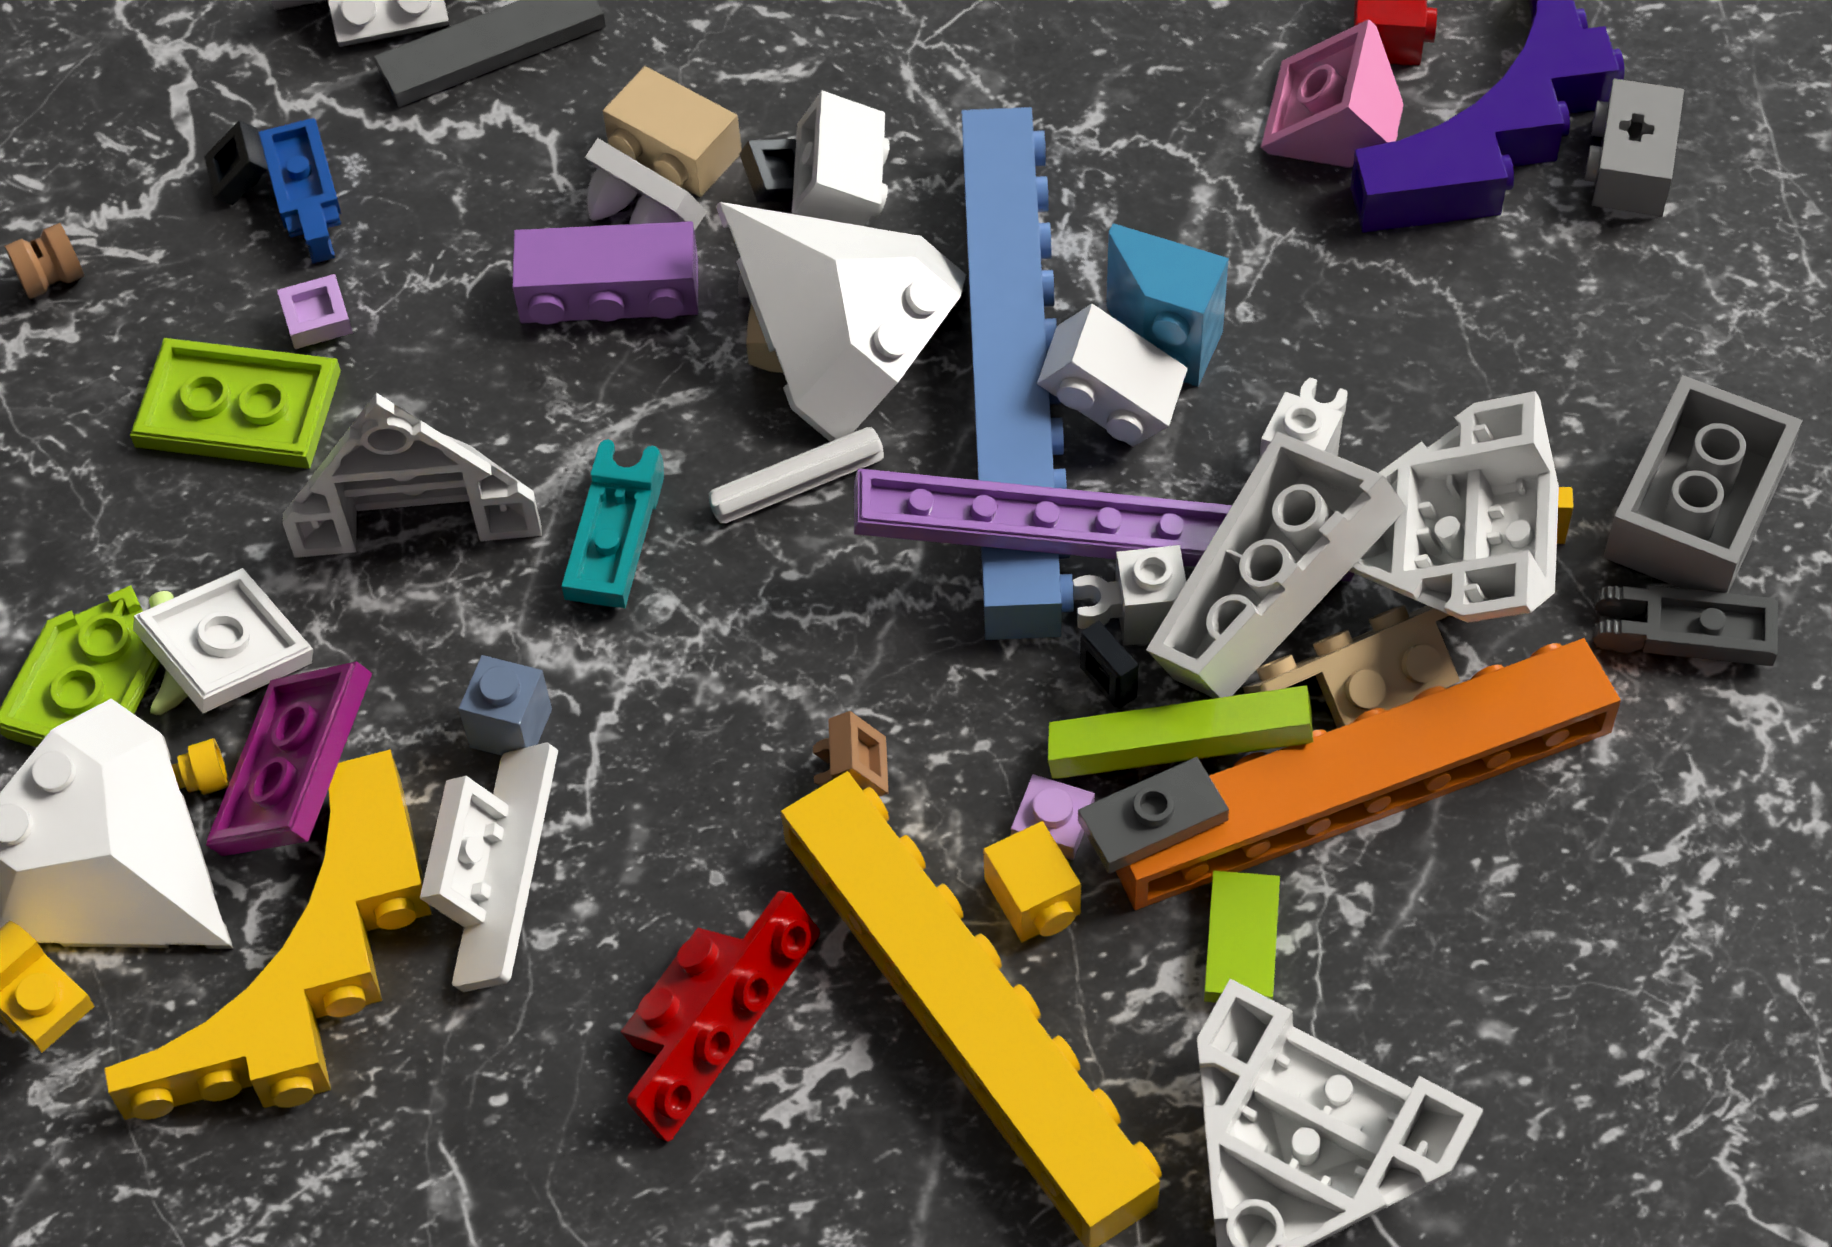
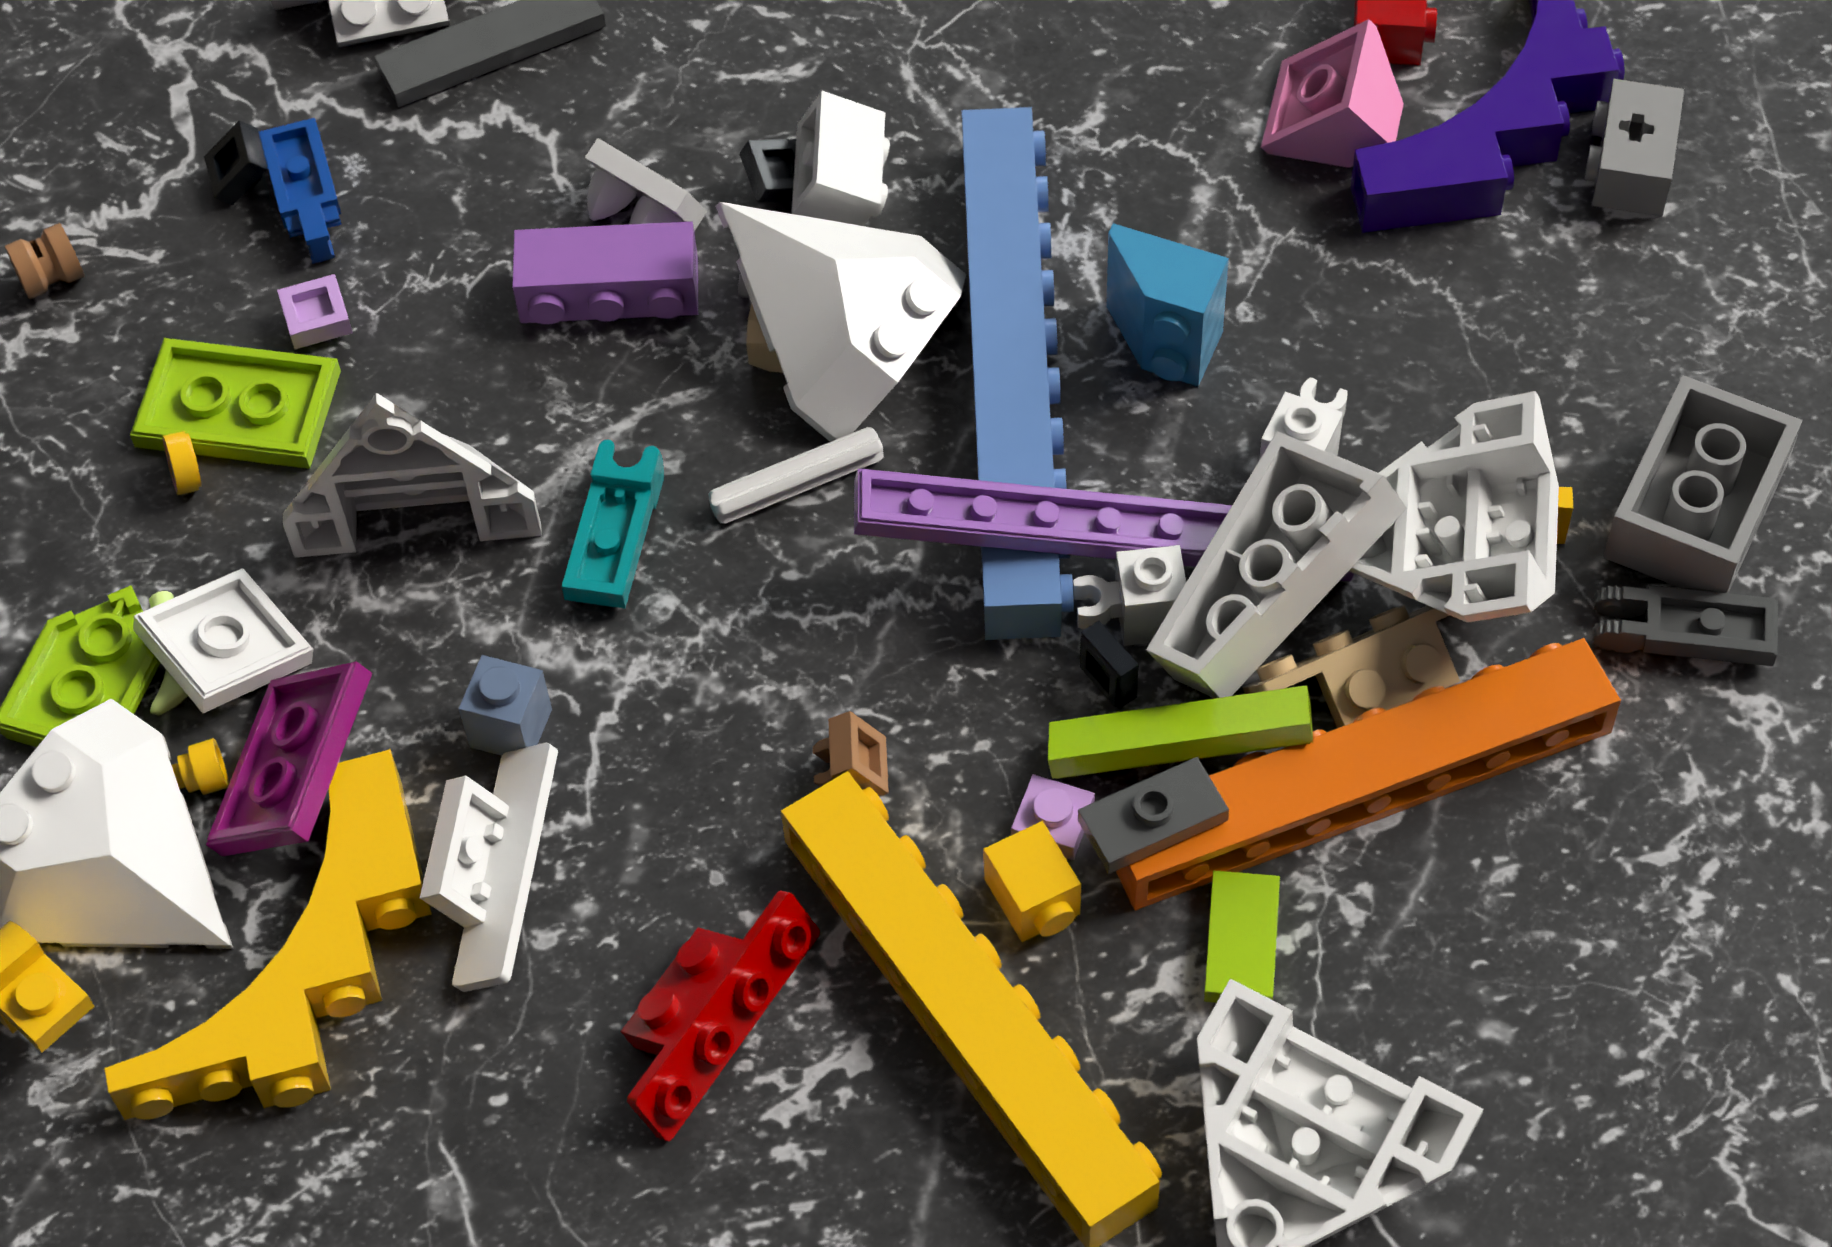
tan brick [603,66,742,198] -> none
white brick [1037,304,1187,447] -> none
none -> yellow tile [163,431,202,495]

